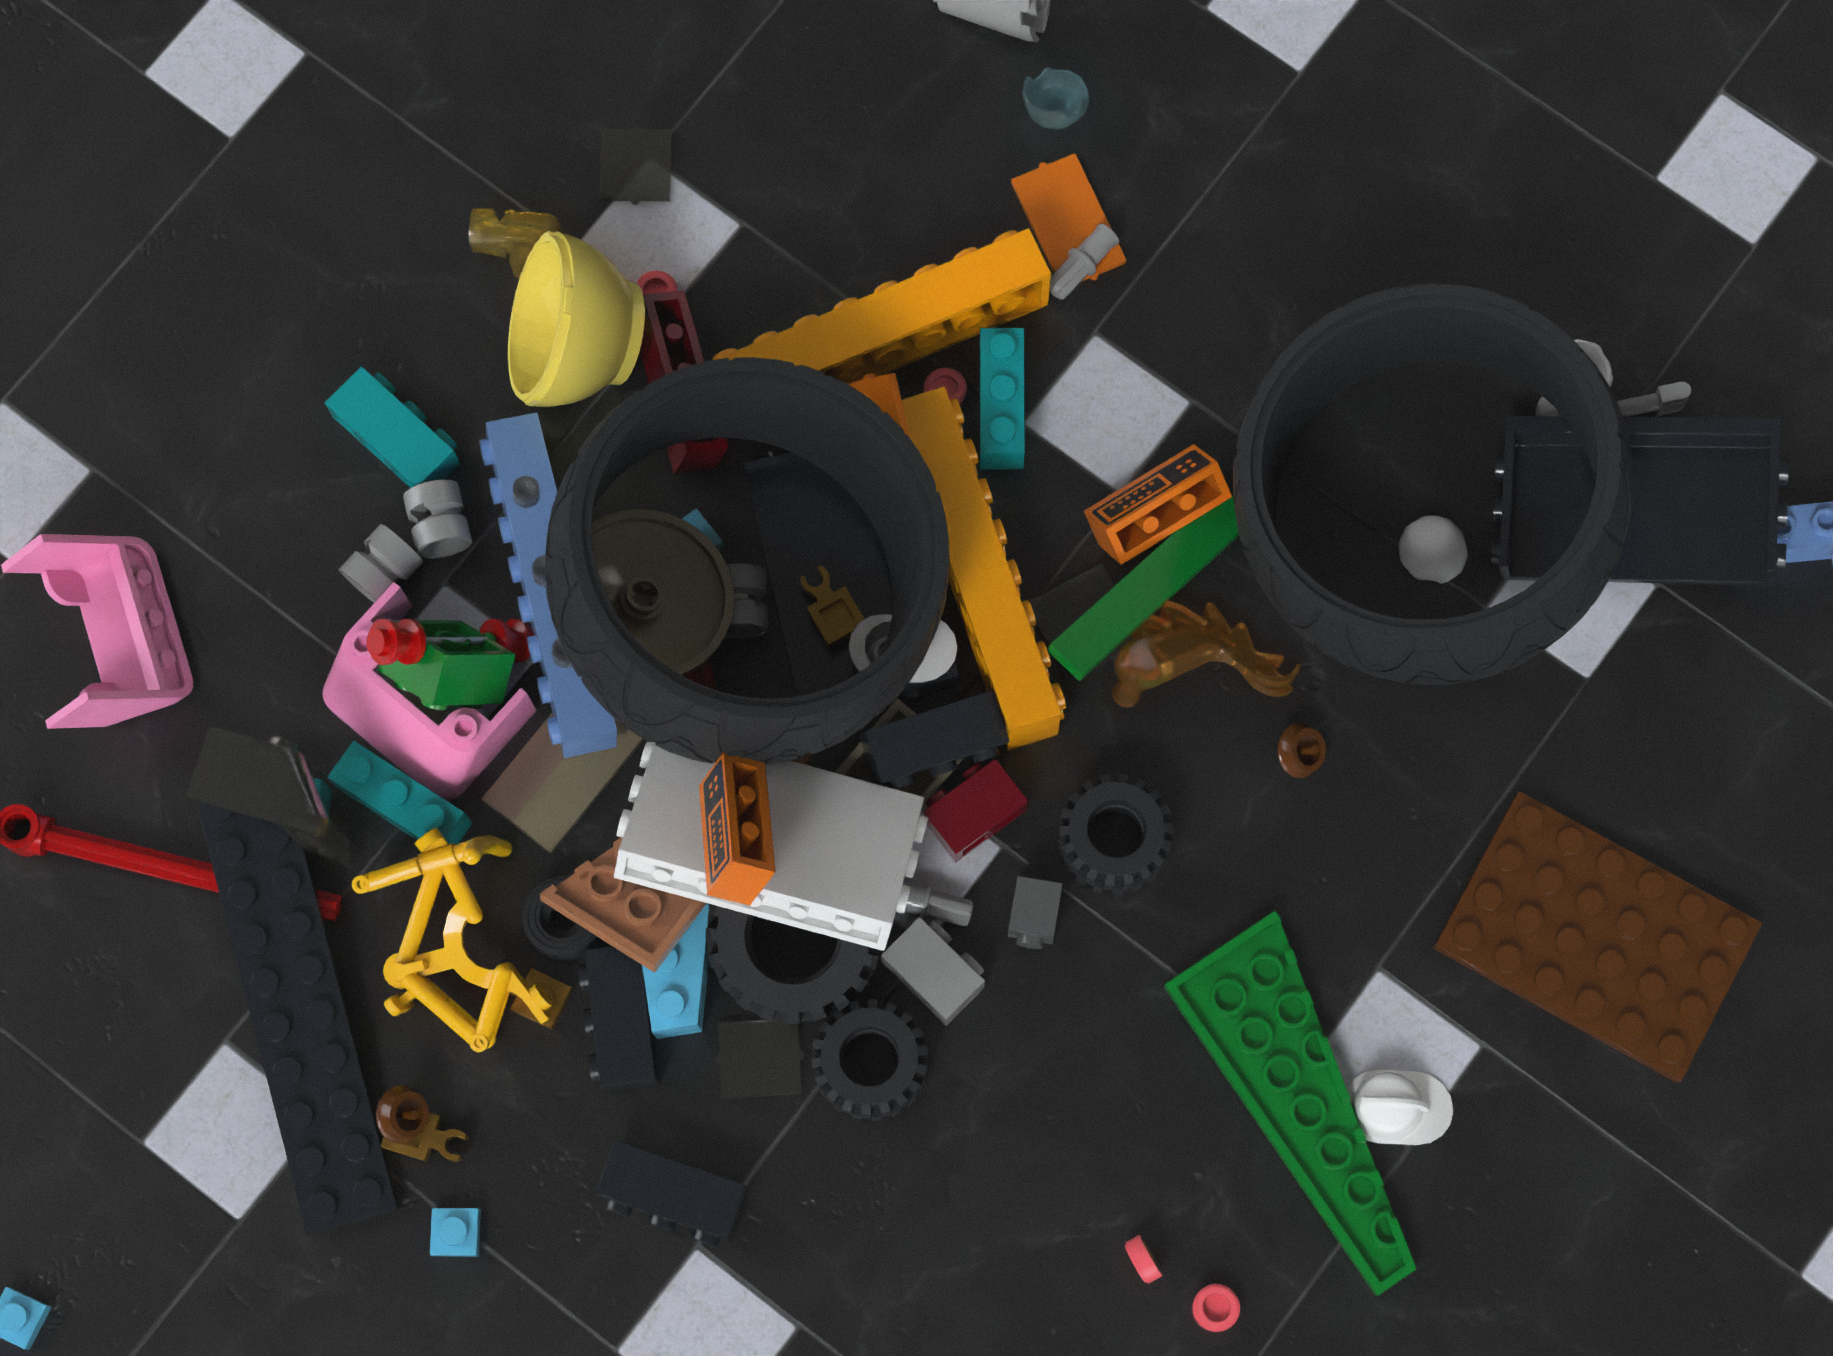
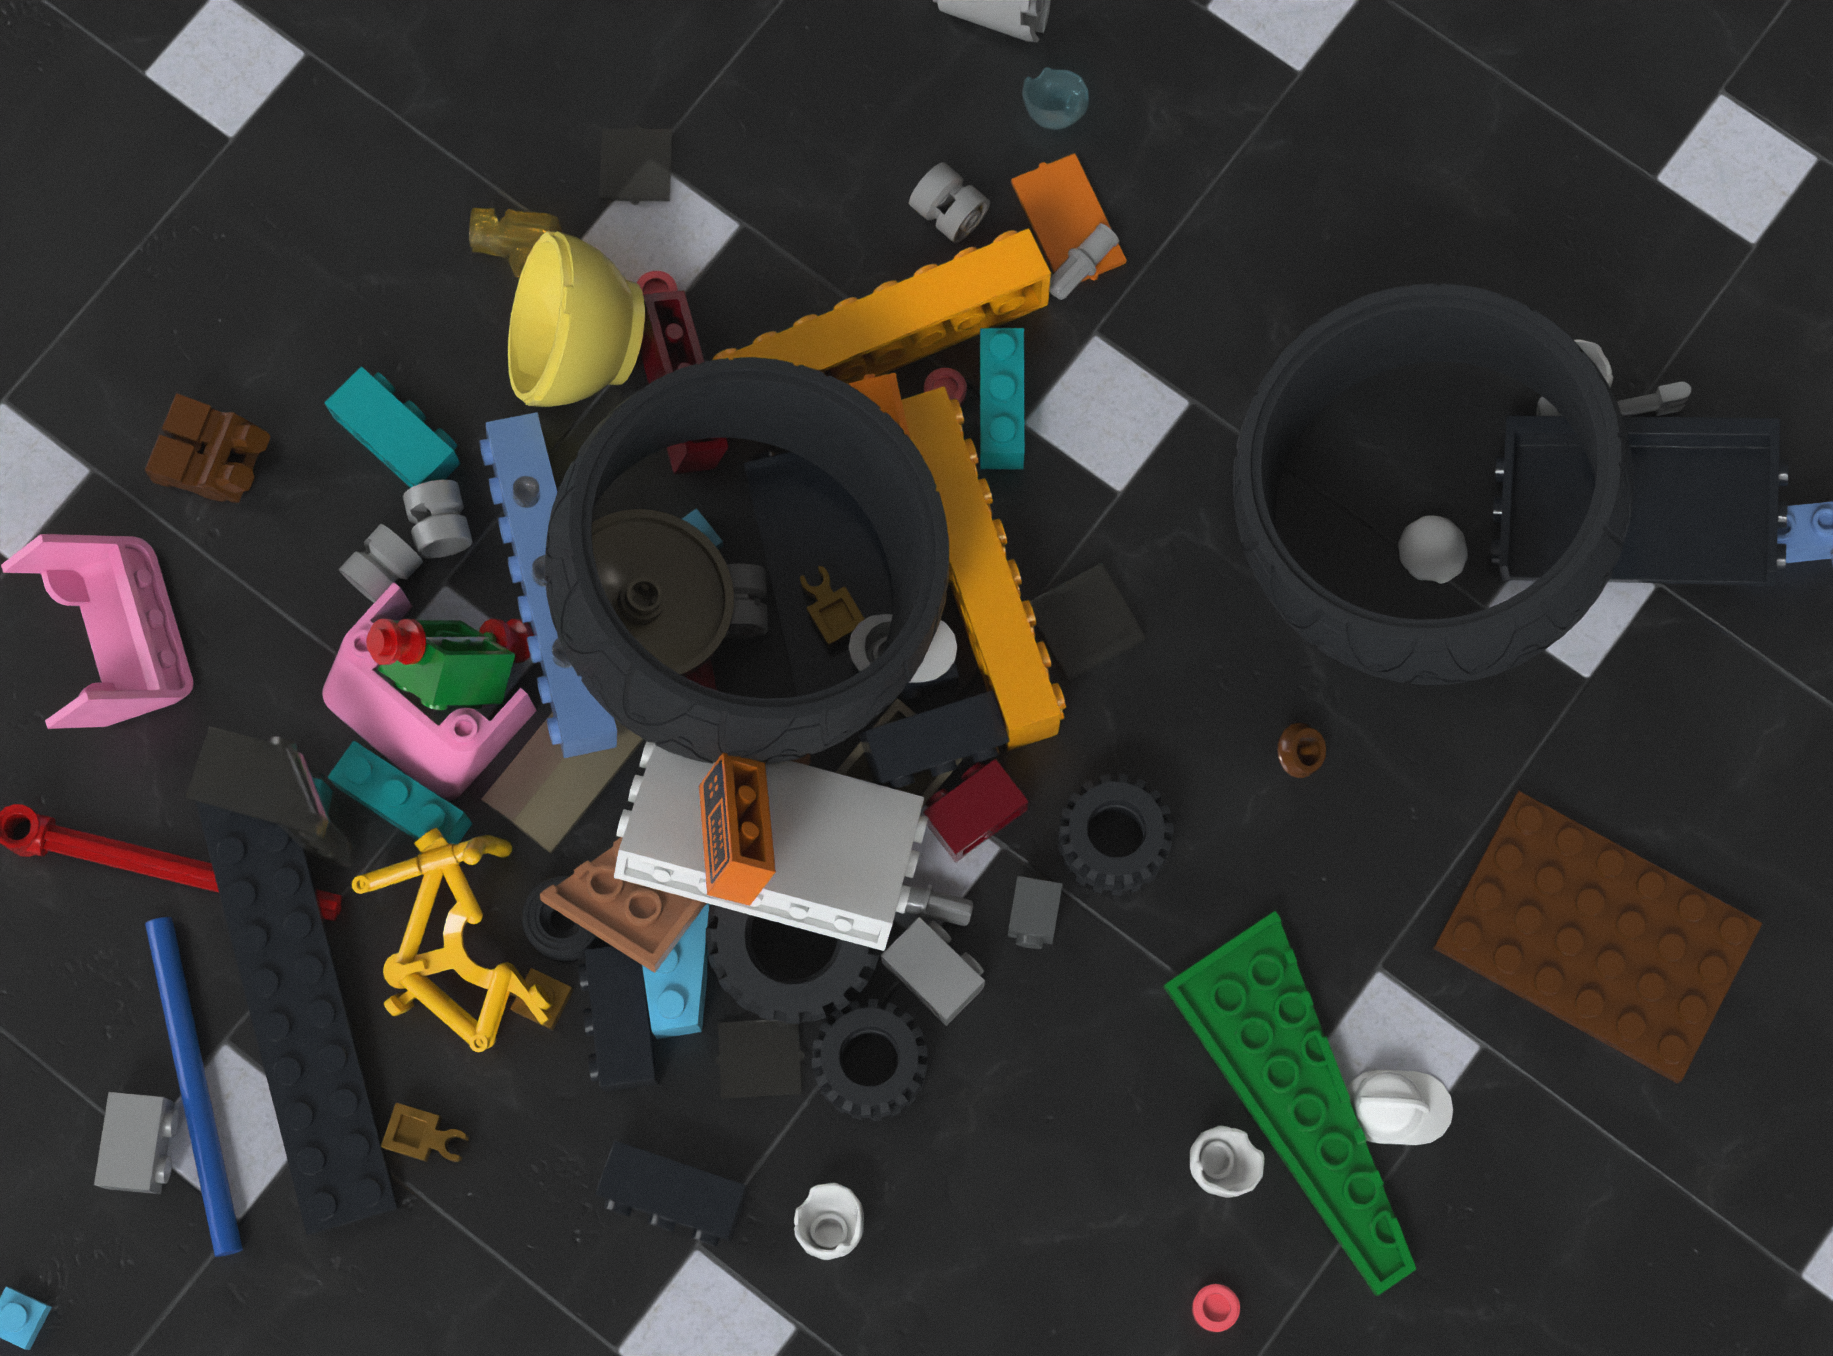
reddish brown hat [376,1085,429,1144] -> none
medium azure plate [430,1208,481,1257] -> none
green tile [1047,496,1239,681] -> none
orange brick [1084,444,1232,565] -> none
clear orange animal [1112,601,1300,707] -> none
coral tile [1125,1234,1163,1284] -> none
none -> light grey brick [94,1092,179,1194]
none -> reddish brown hips [145,393,271,503]
none -> blue piece [145,917,243,1257]
none -> white hair [794,1182,864,1260]
none -> light grey wheel [909,162,990,244]
none -> white hair [1190,1125,1265,1198]

